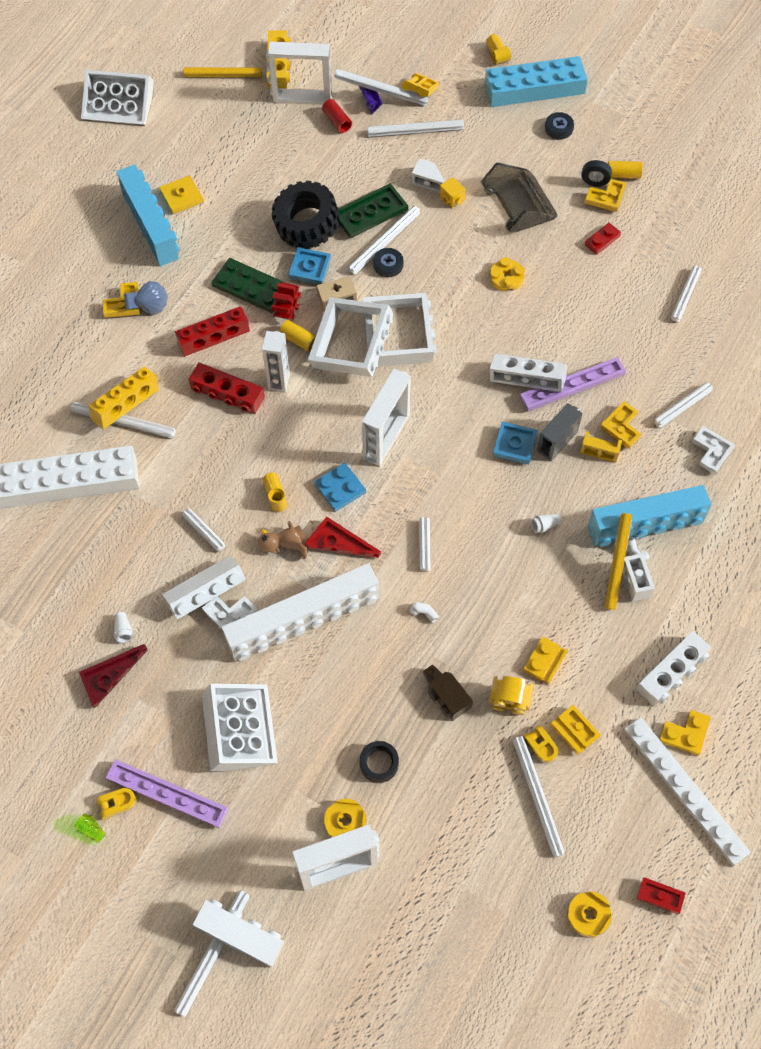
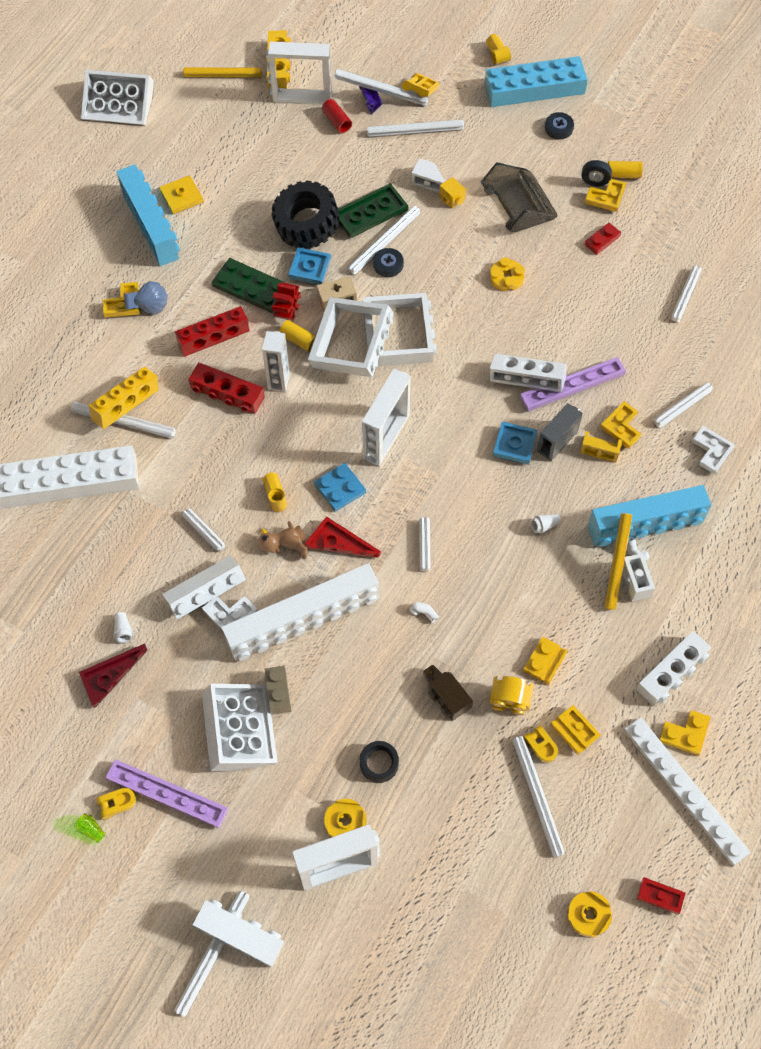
none -> dark tan brick [264,665,292,715]

